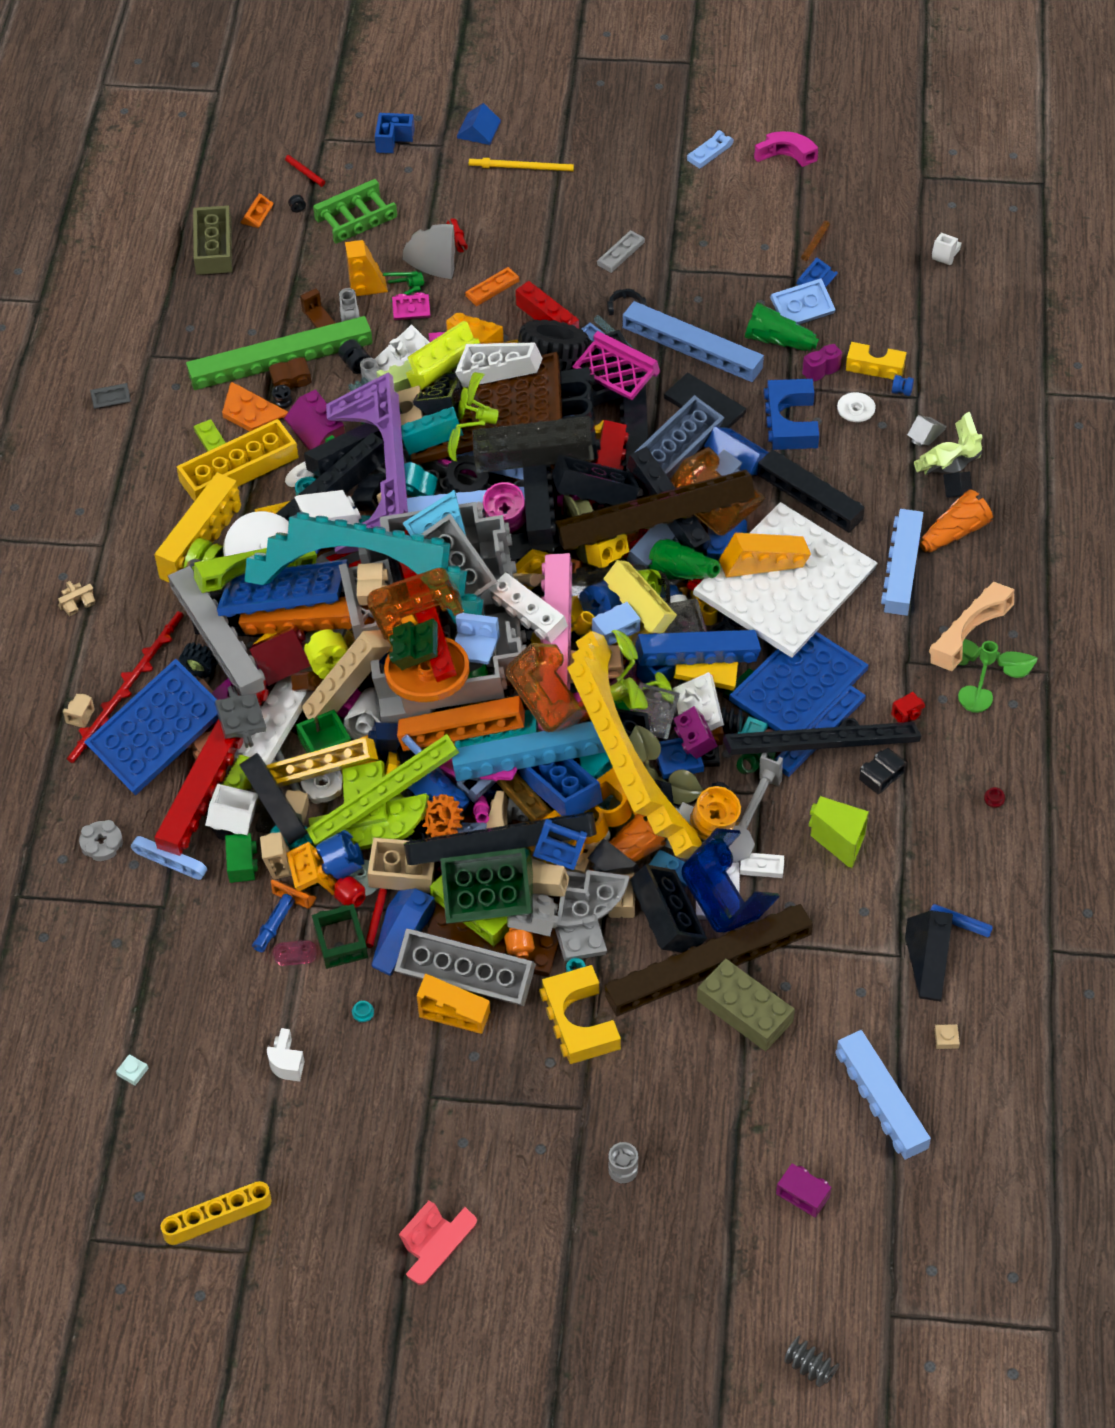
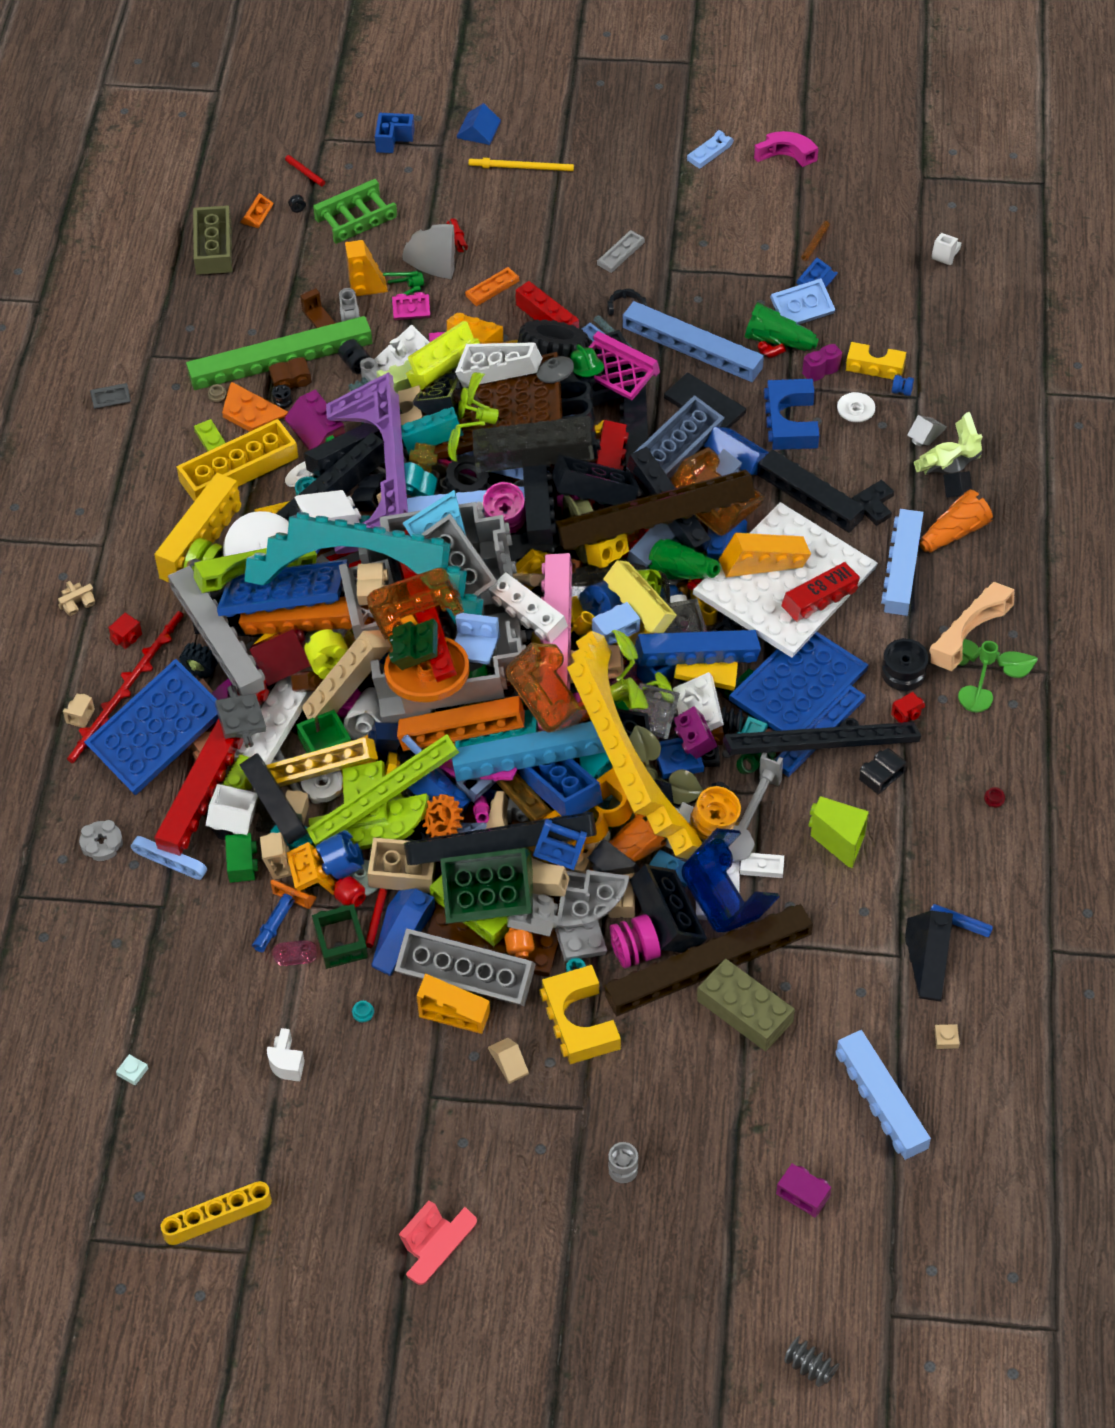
none -> red brick [108,613,142,649]
none -> dark tan plate [208,384,227,402]
none -> clear yellow brick [409,442,438,473]
none -> tan slope [488,1038,529,1084]
none -> dark grey dish [537,356,574,383]
none -> green piece [571,344,604,377]
none -> dark pink wheel [610,914,661,969]
none -> red arm [758,341,786,358]
none -> red brick [781,562,860,622]
none -> black plate [852,479,894,526]
none -> black wheel [881,638,928,691]

